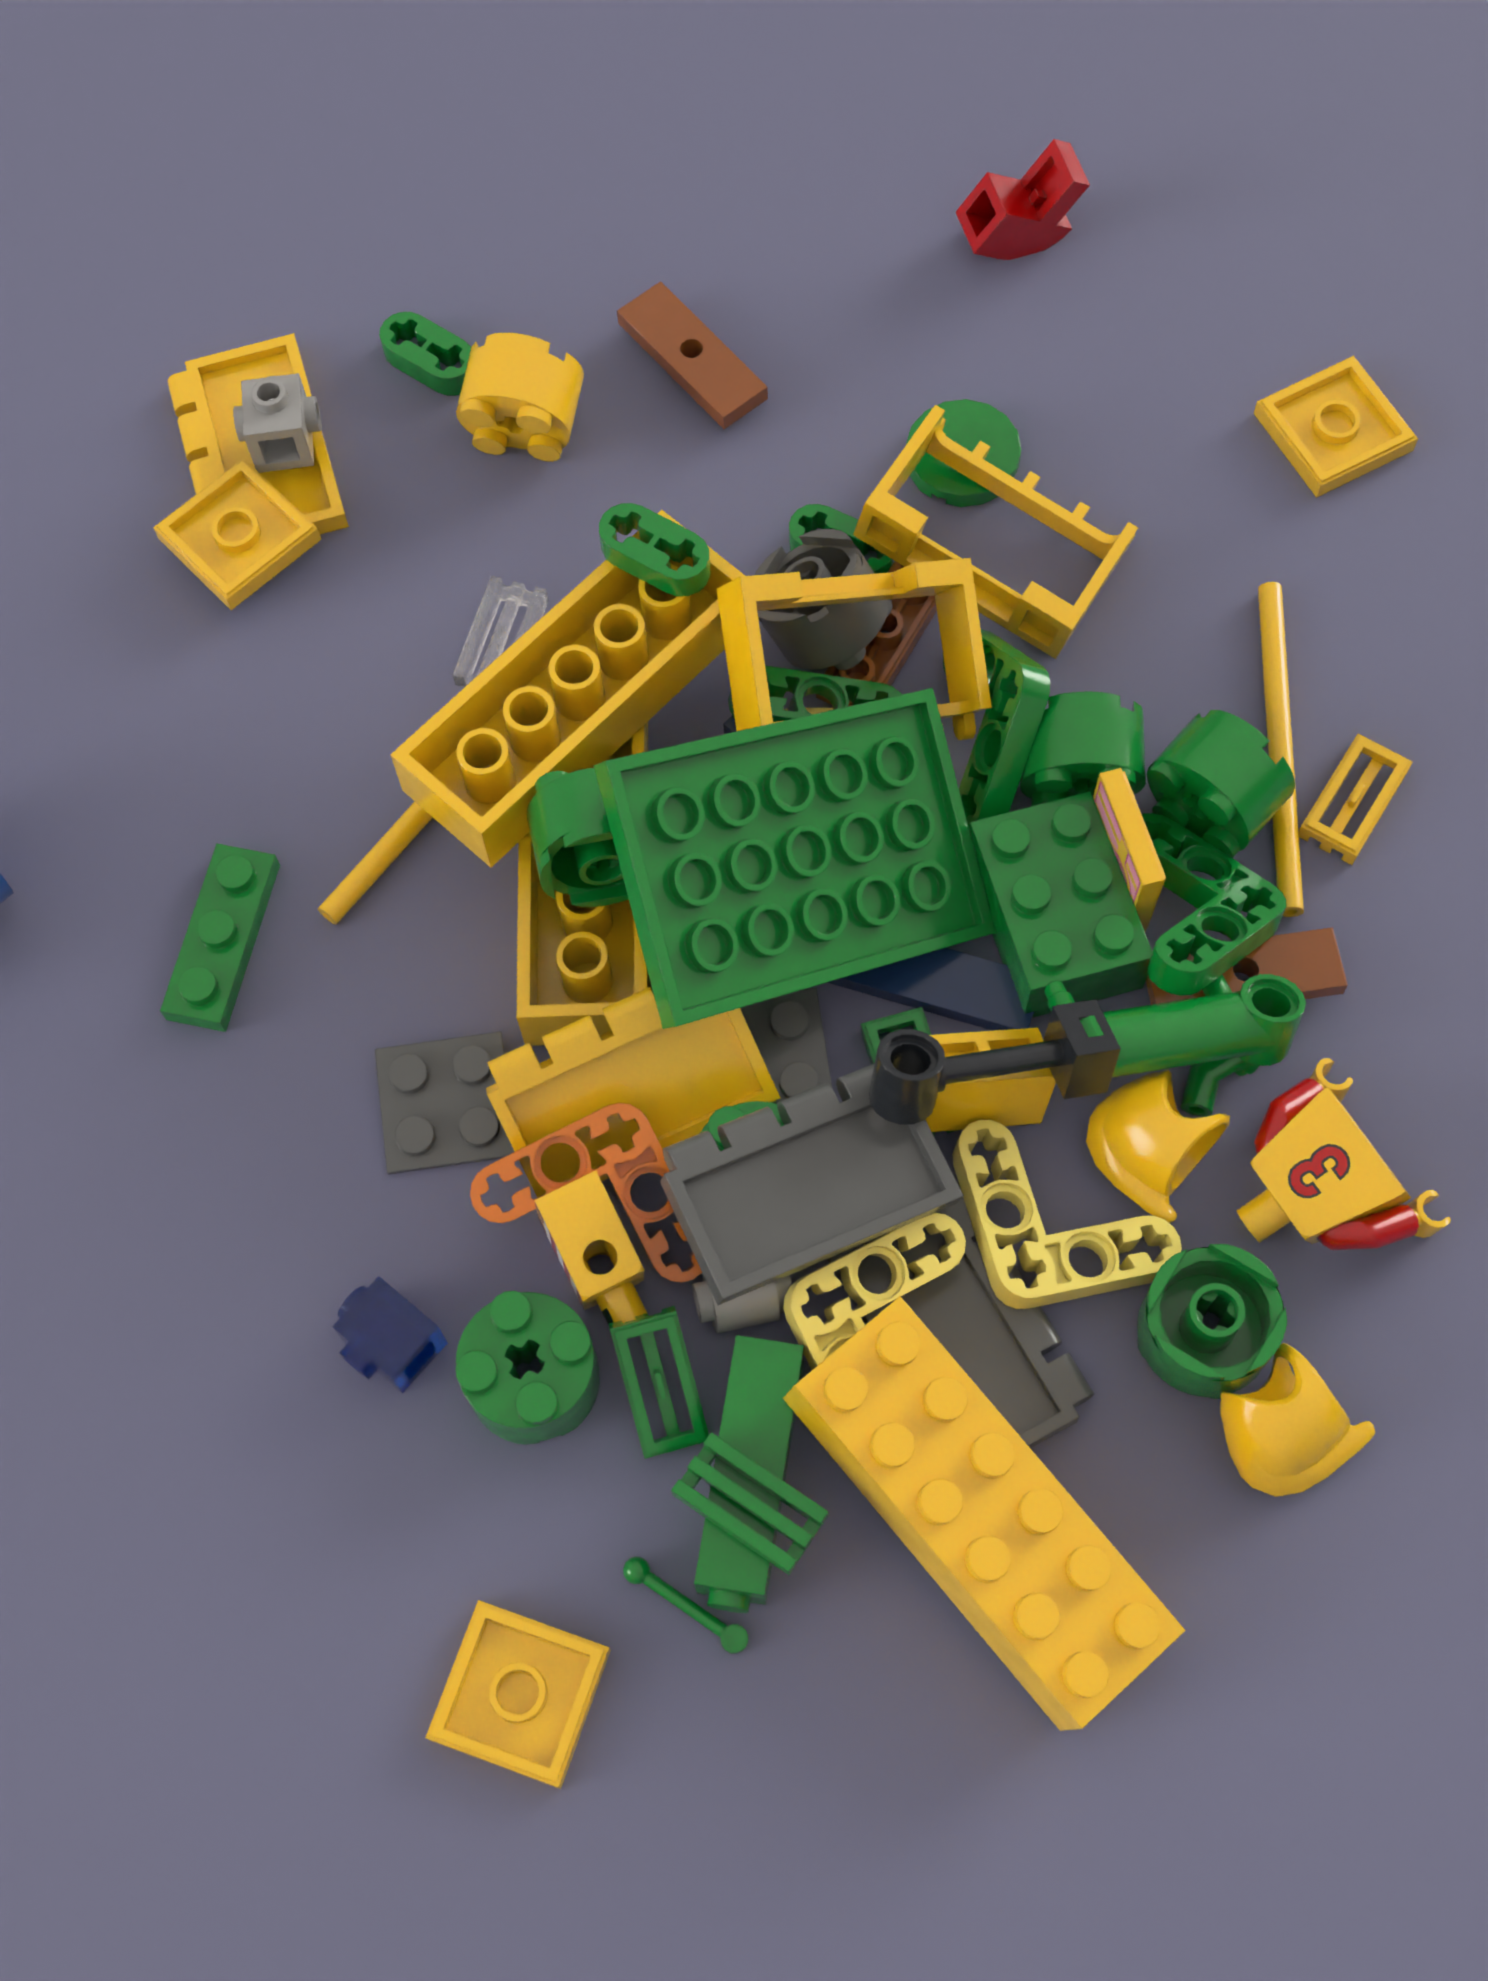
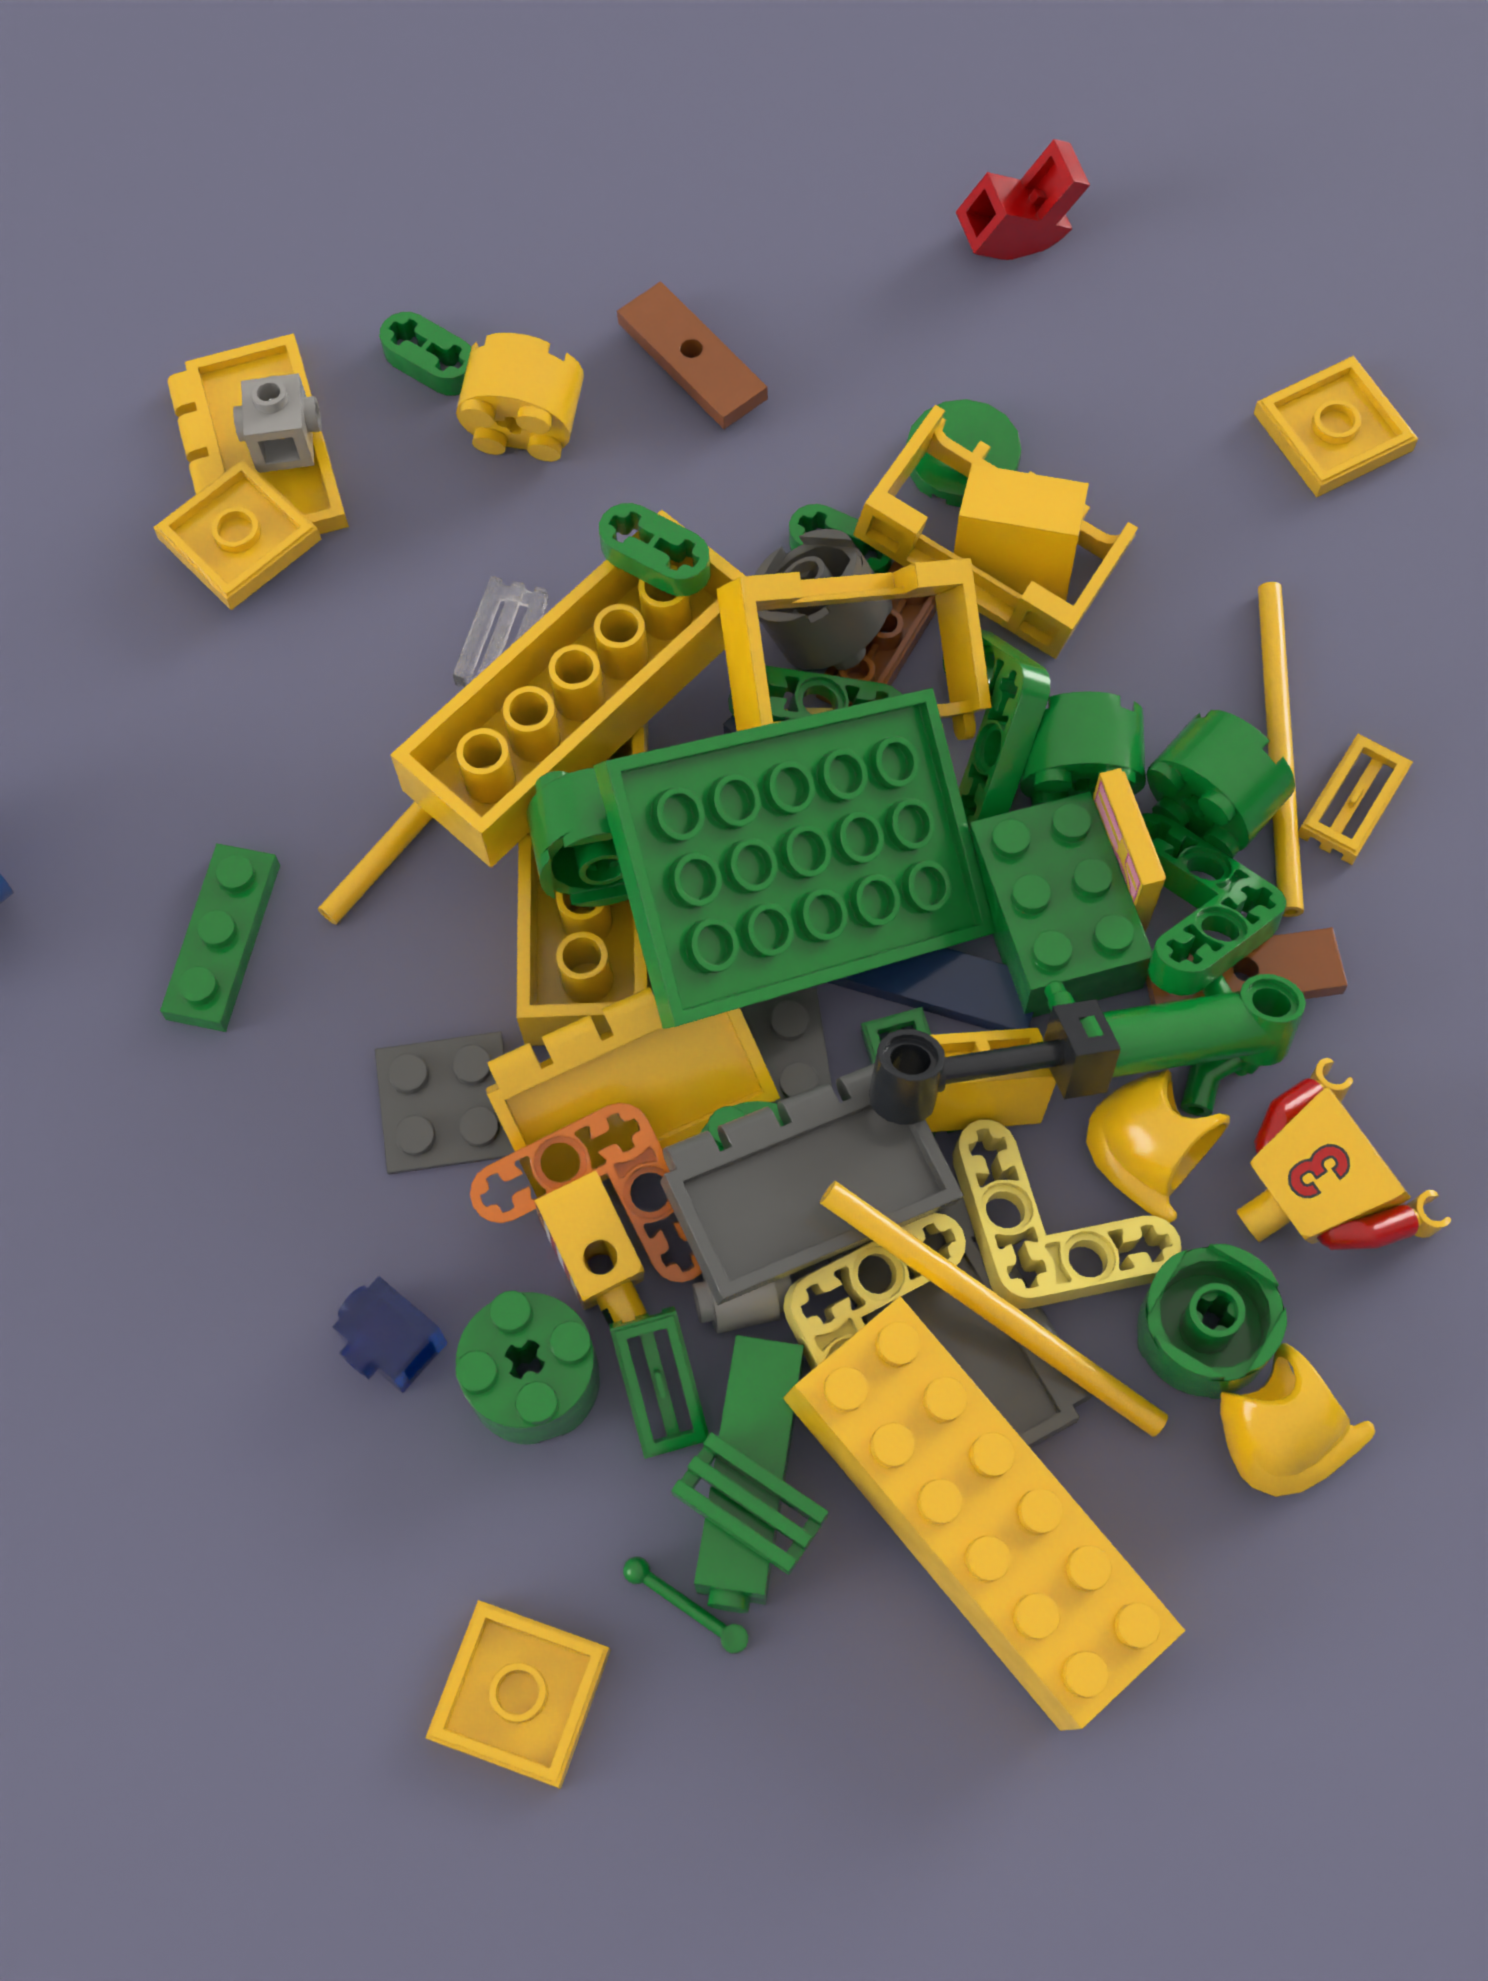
none -> yellow piece [820,1181,1168,1437]
none -> yellow slope [954,464,1089,601]

